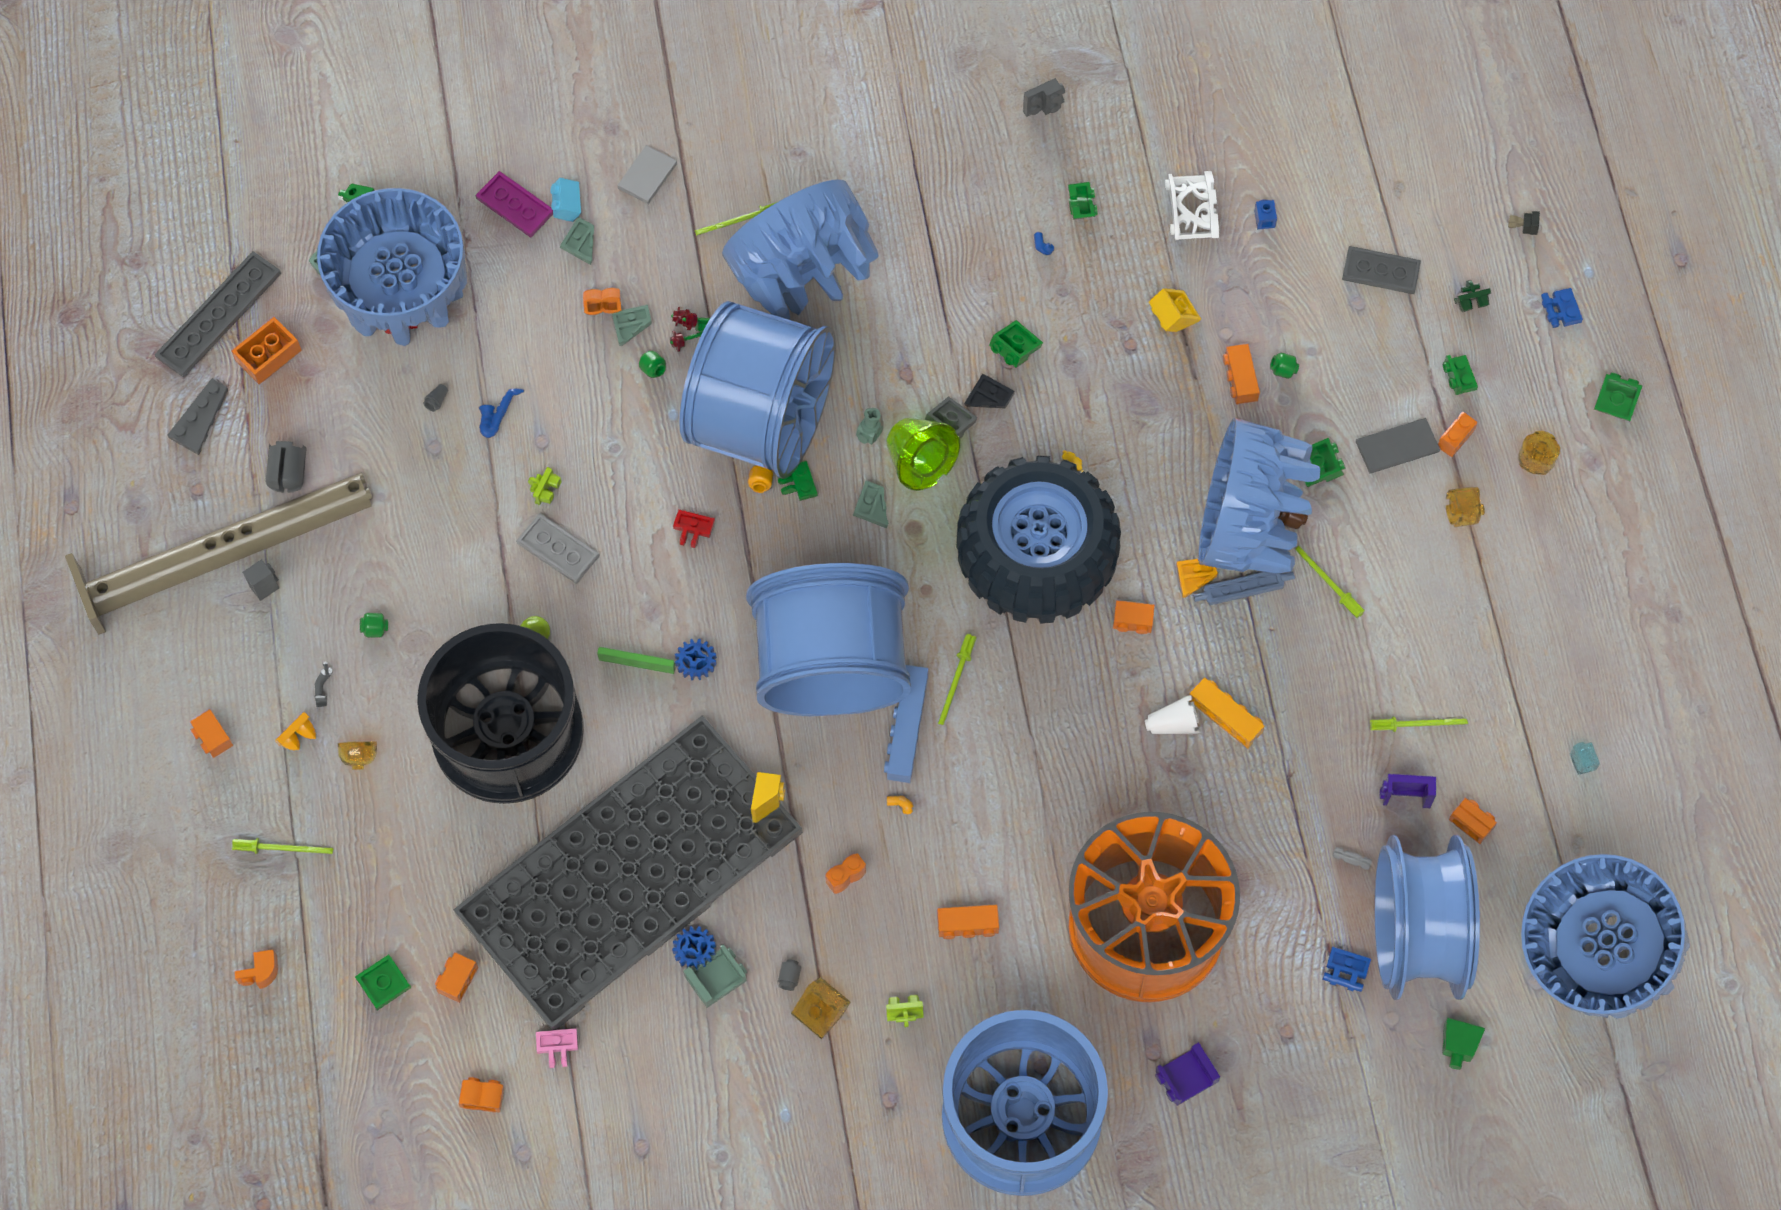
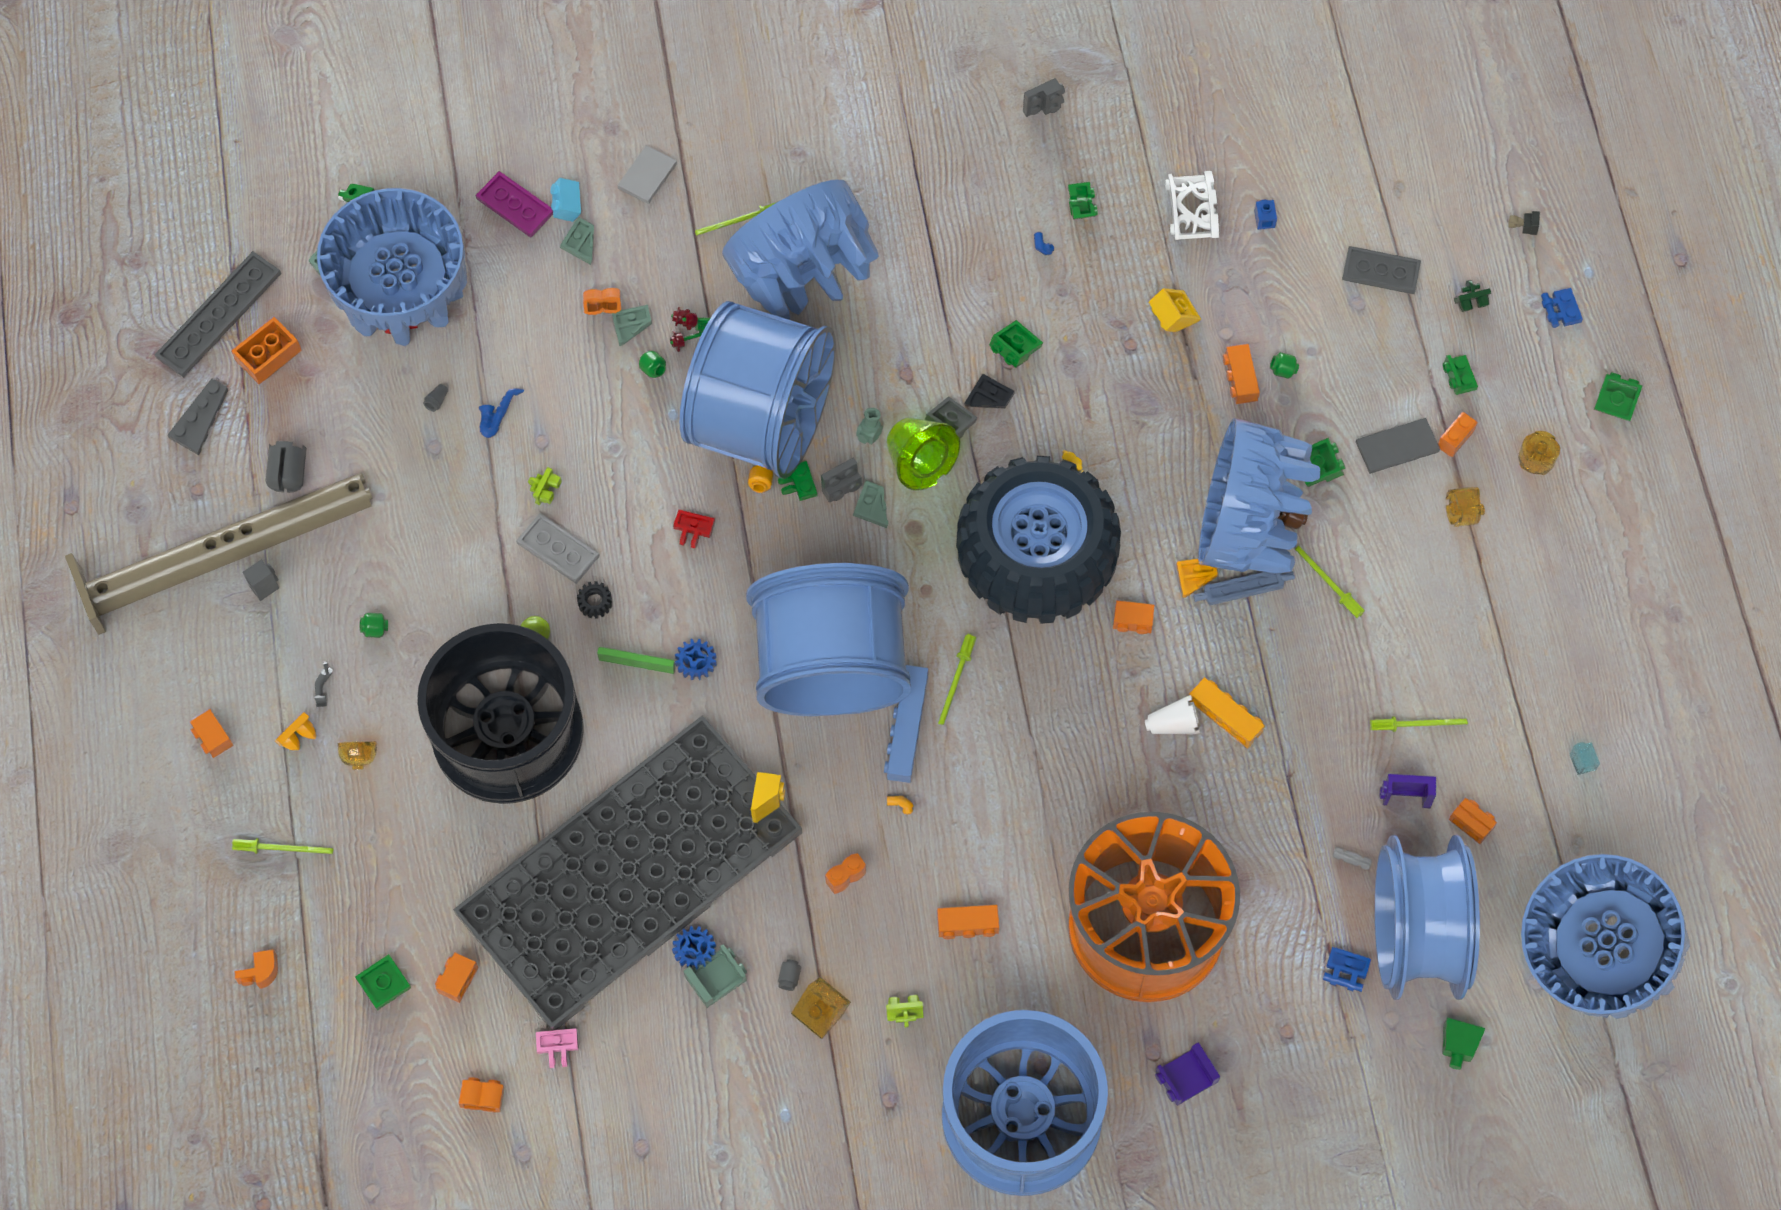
none -> black tyre [577,581,613,619]
none -> dark grey plate [821,457,862,503]

